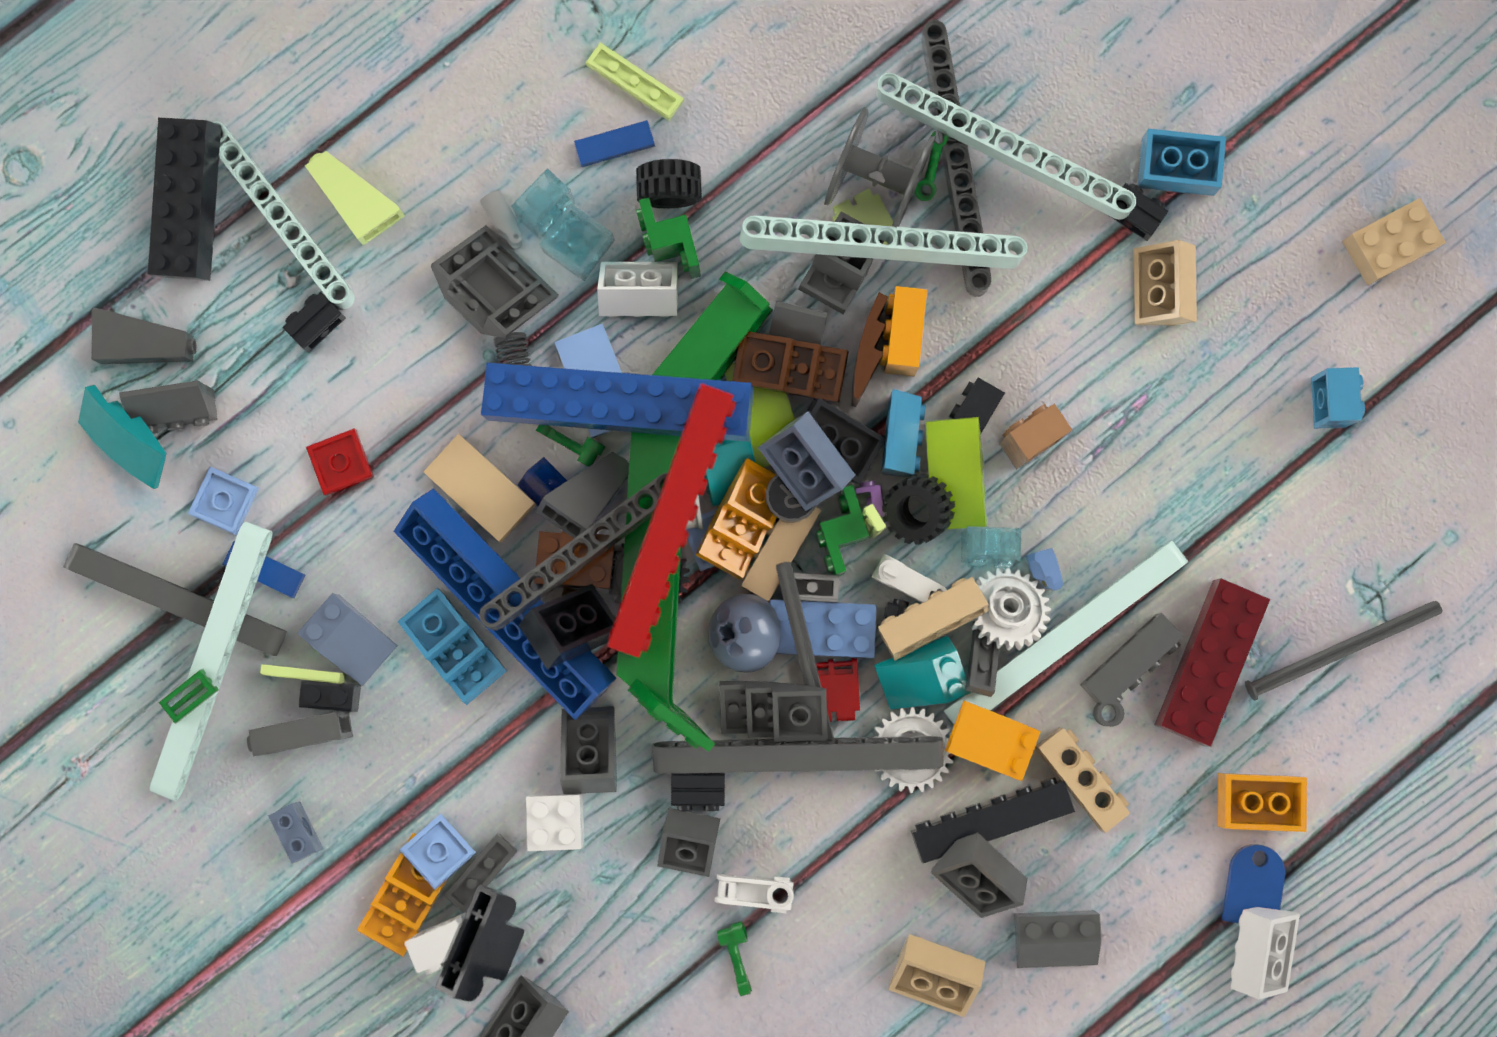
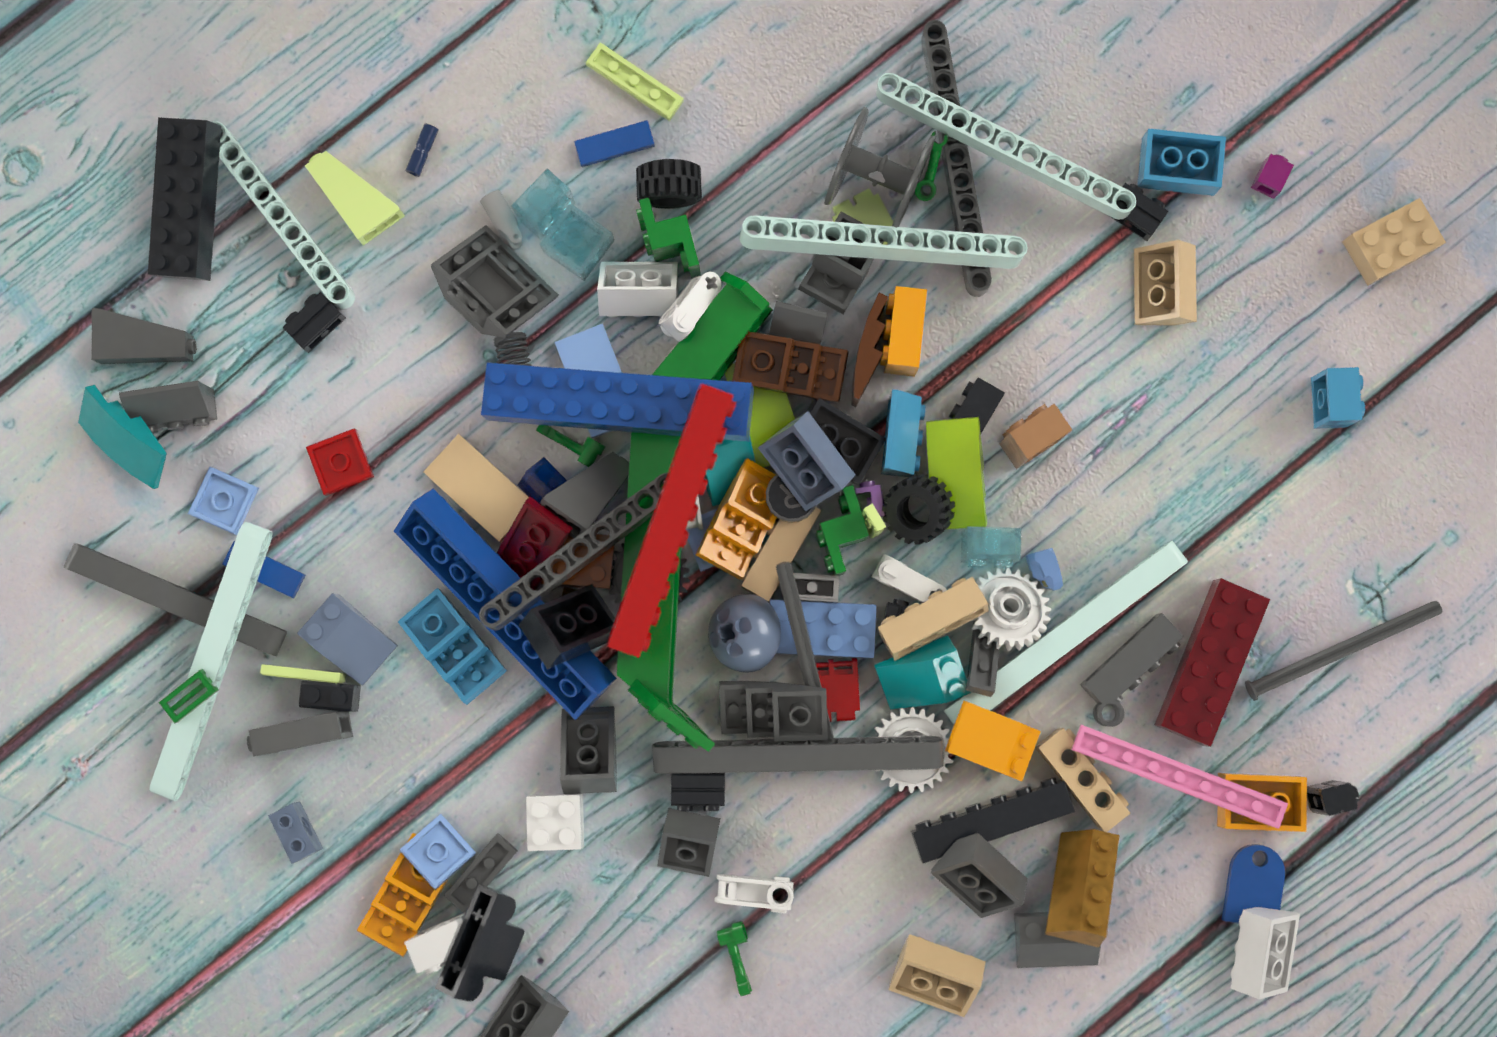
none -> dark blue piece [405,123,439,177]
none -> dark red tile [497,497,573,591]
none -> white piece [659,271,722,342]
none -> pearl gold slope [1045,829,1120,947]
none -> bright pink tile [1071,725,1288,829]
none -> magenta brick [1251,154,1294,199]
none -> black brick [1307,780,1360,816]

